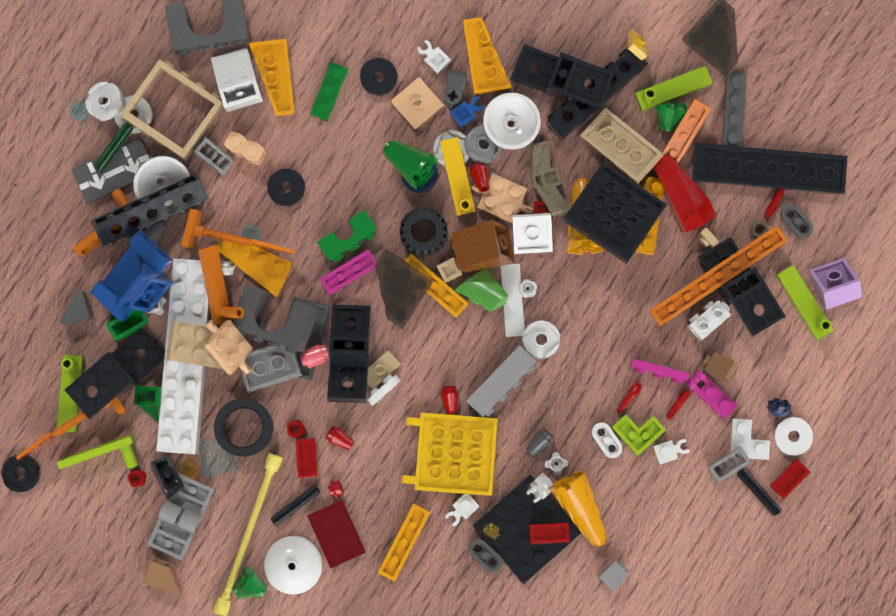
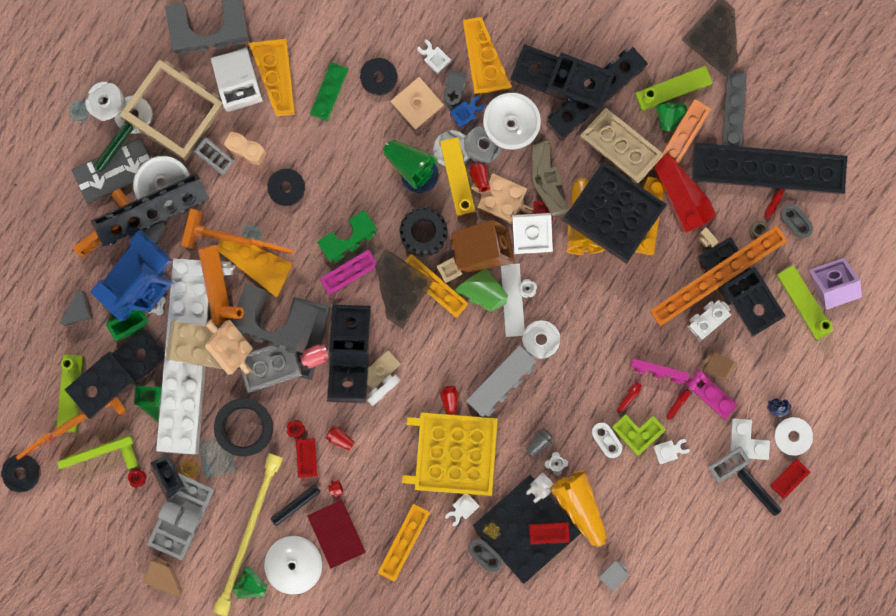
yellow plate [628,29,647,60] -> none

